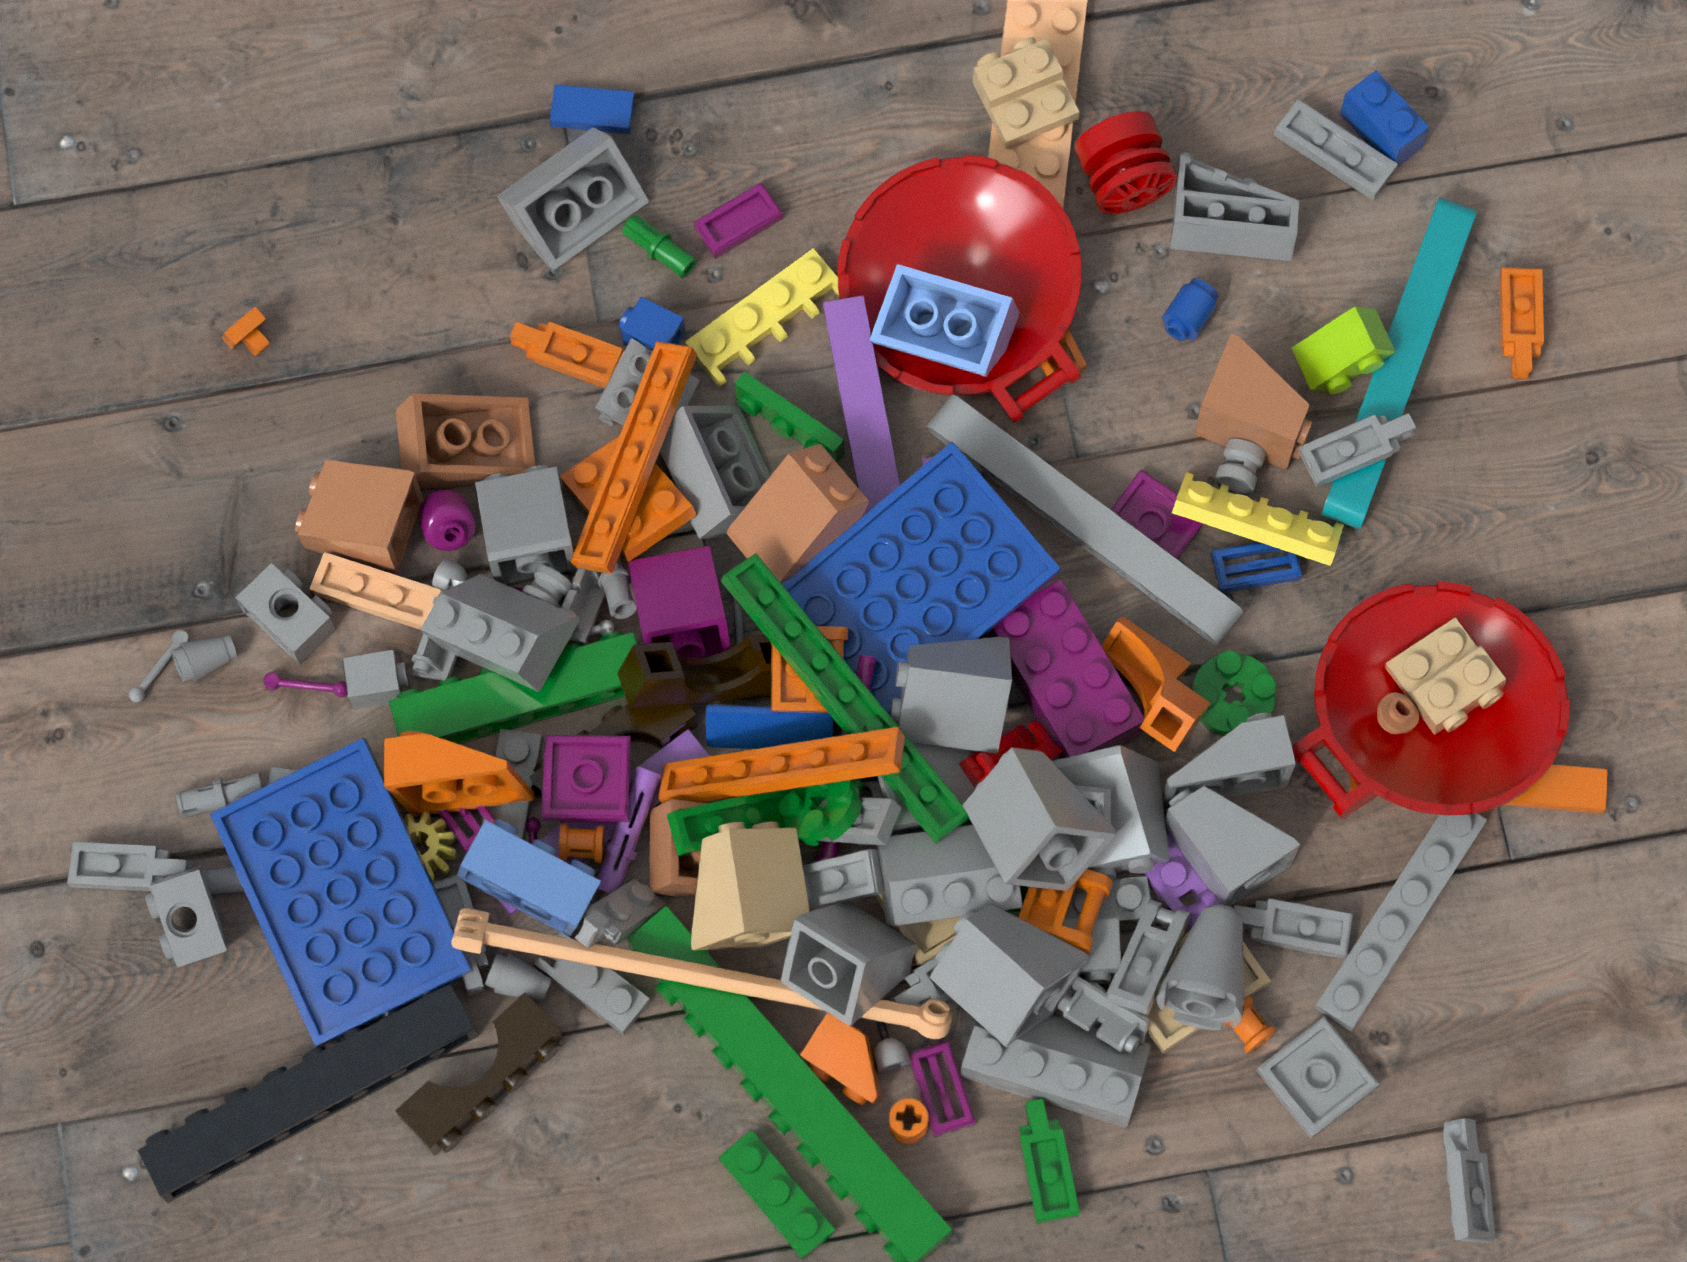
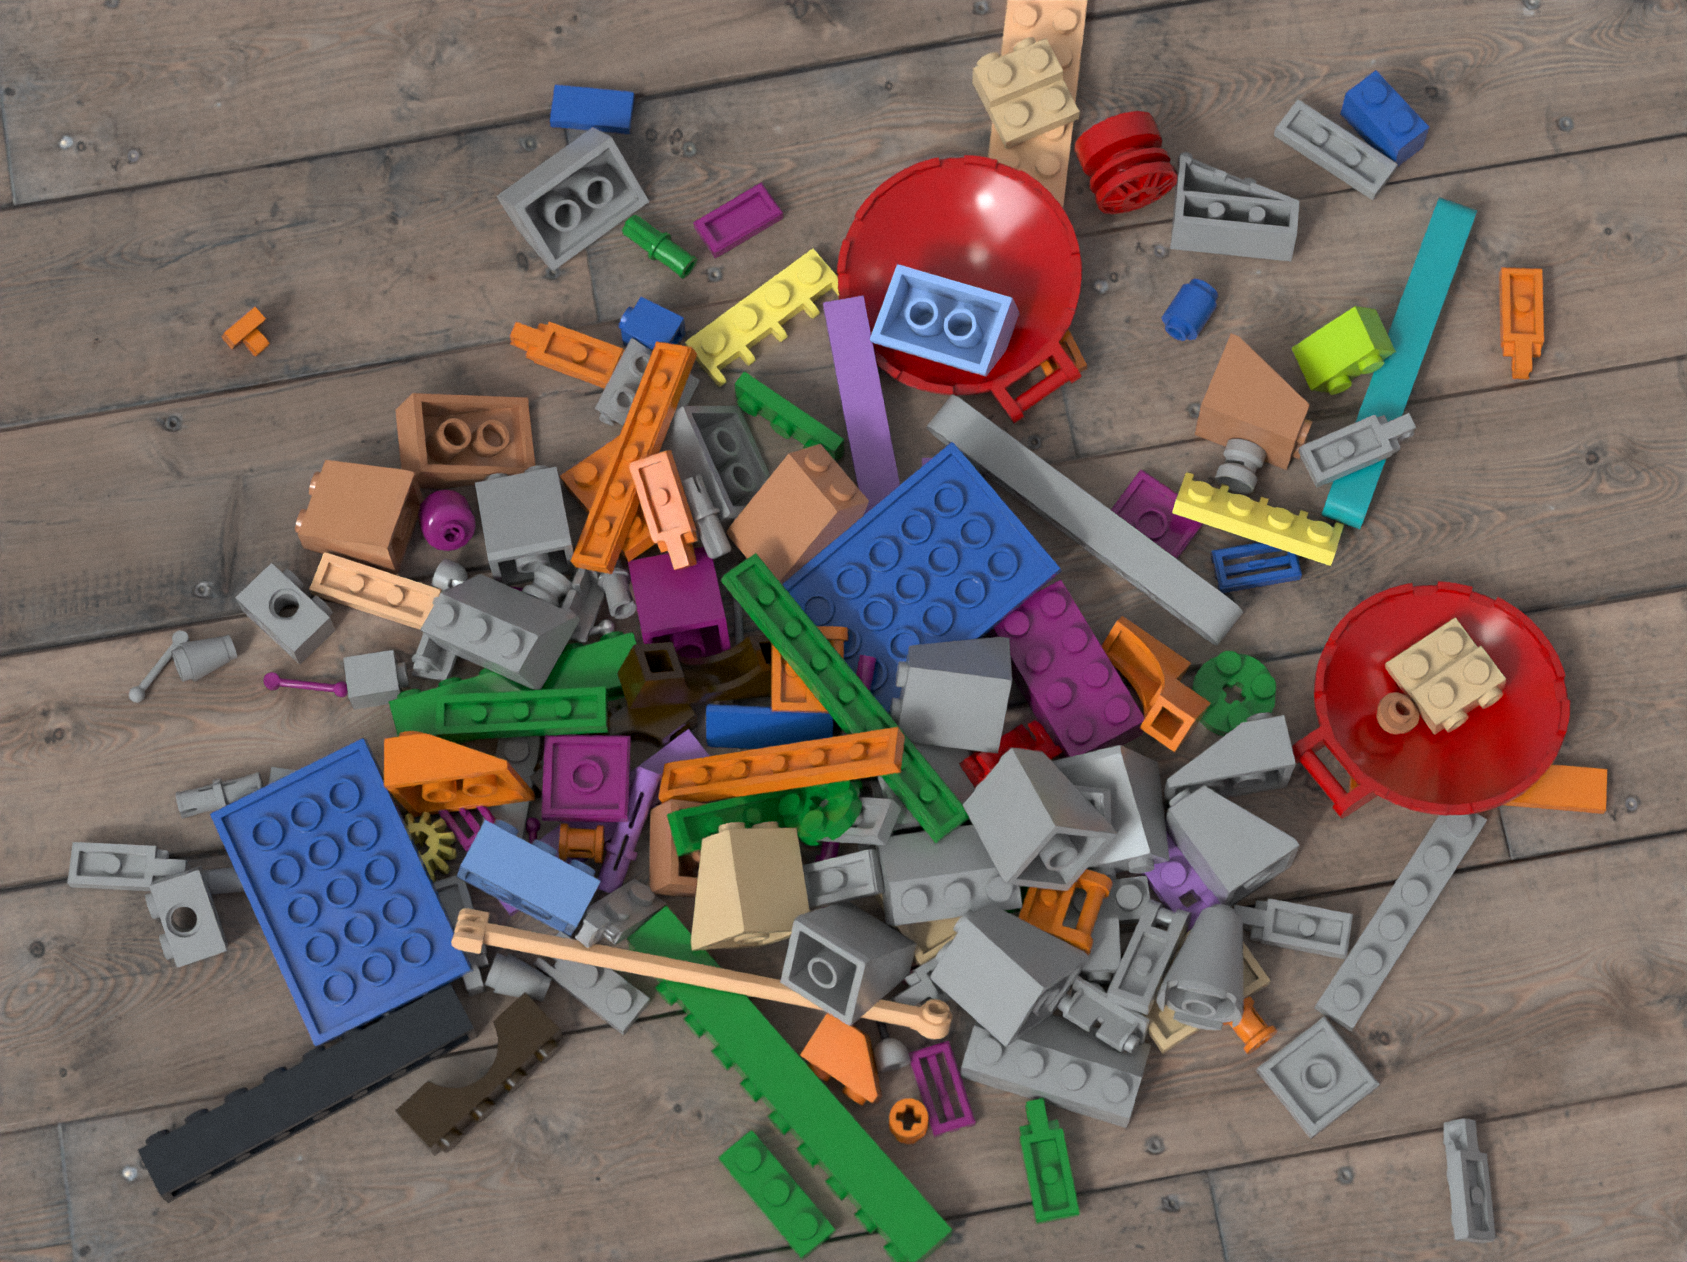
none -> green plate [435,686,608,741]
none -> hinge [629,450,698,570]
none -> light grey axle [681,474,731,559]

